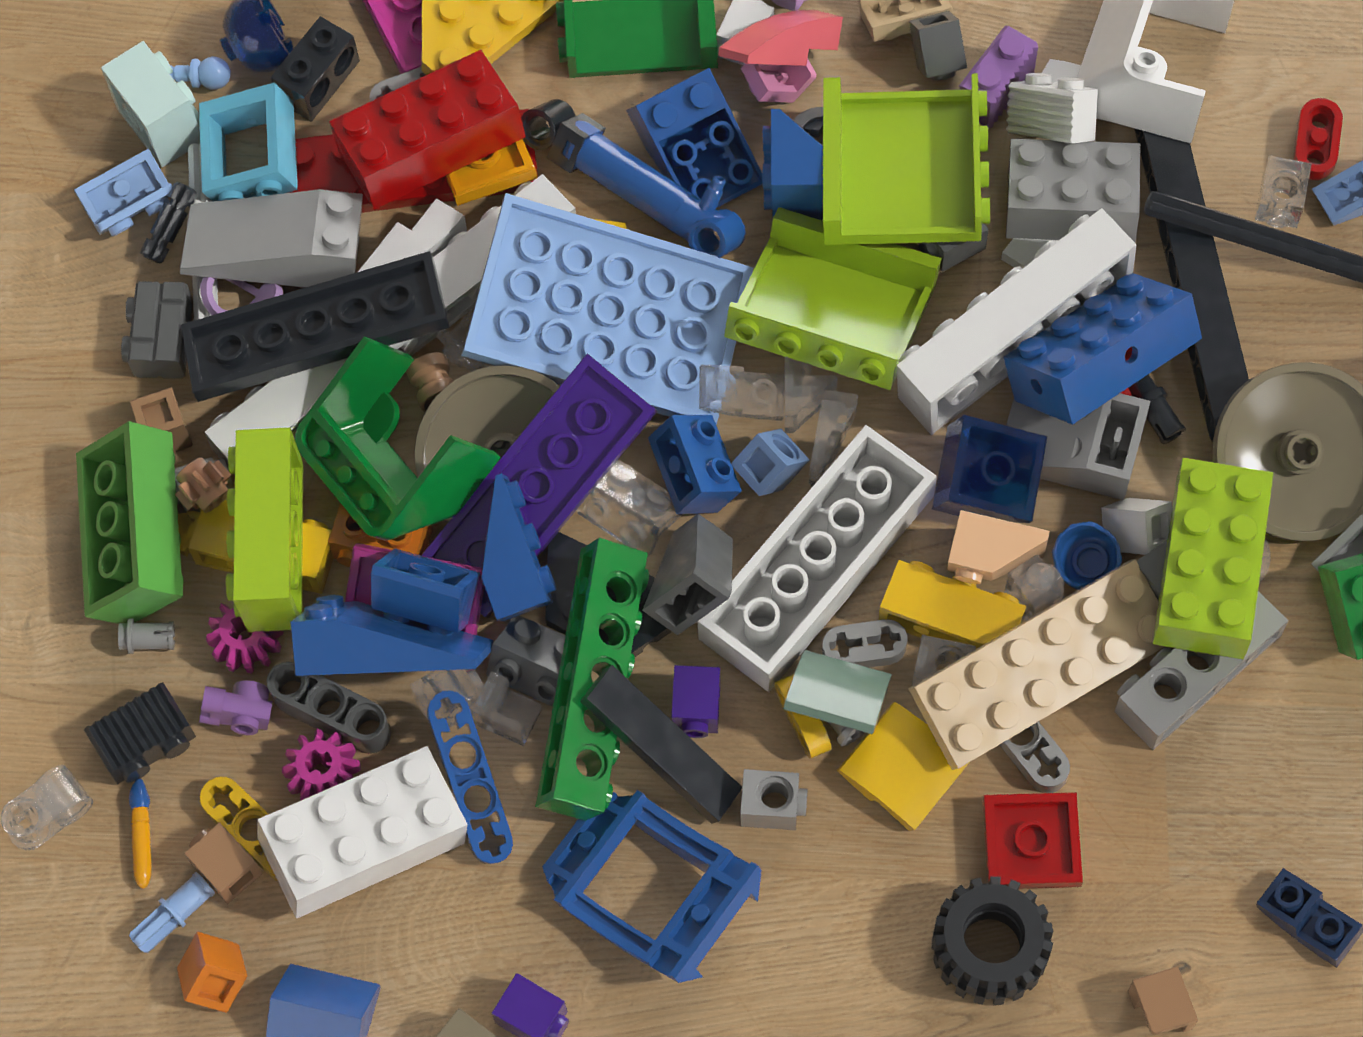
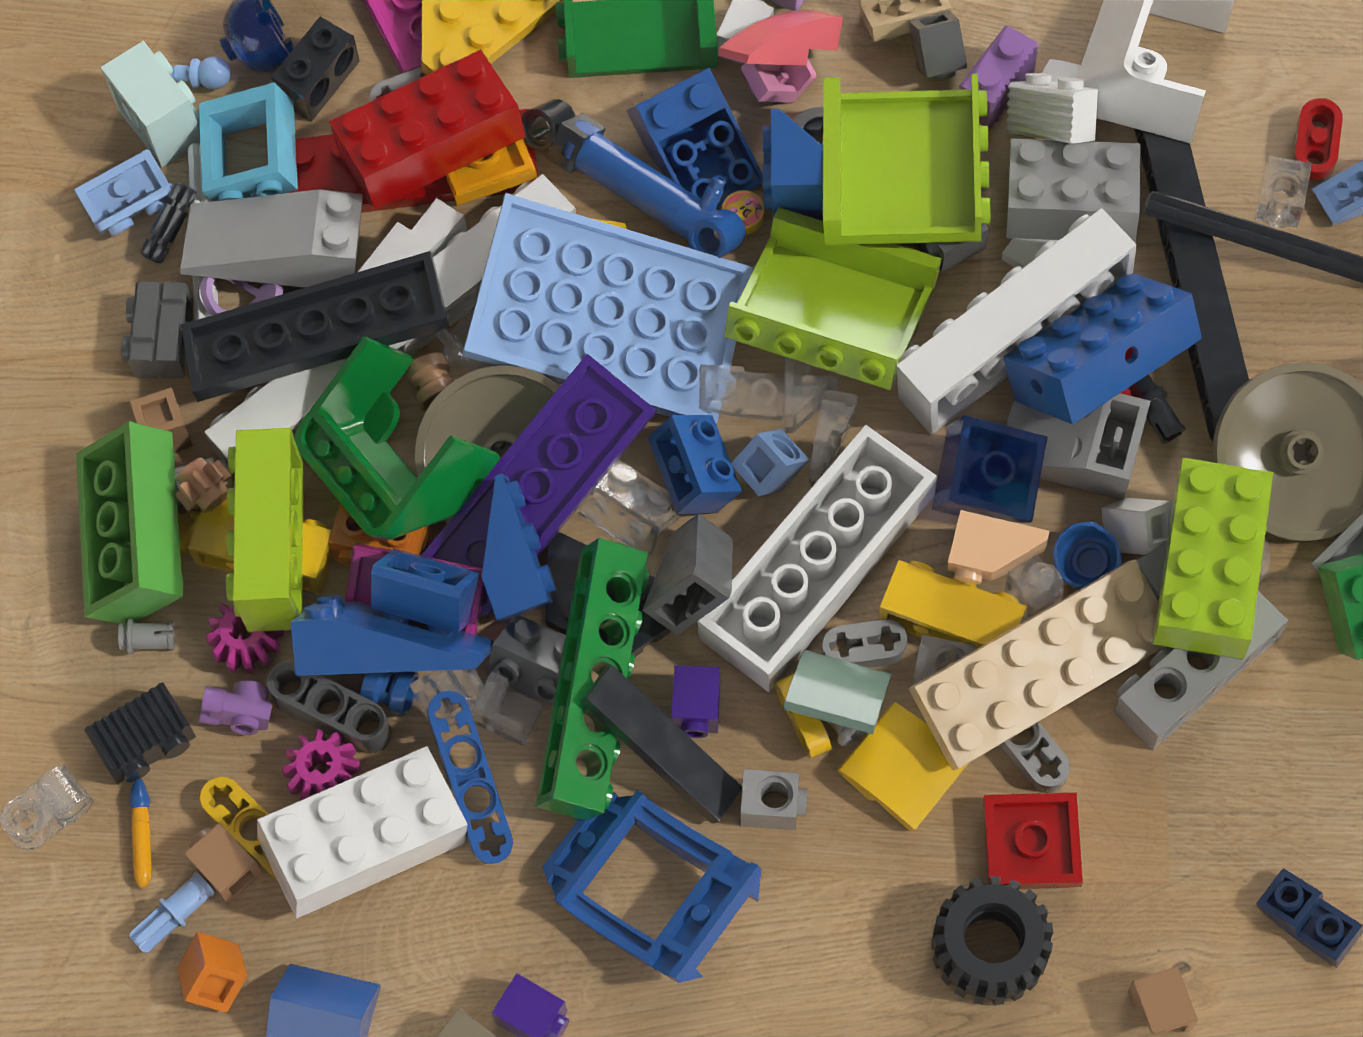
none -> blue wheel [360,671,419,716]
none -> tile [722,190,764,235]

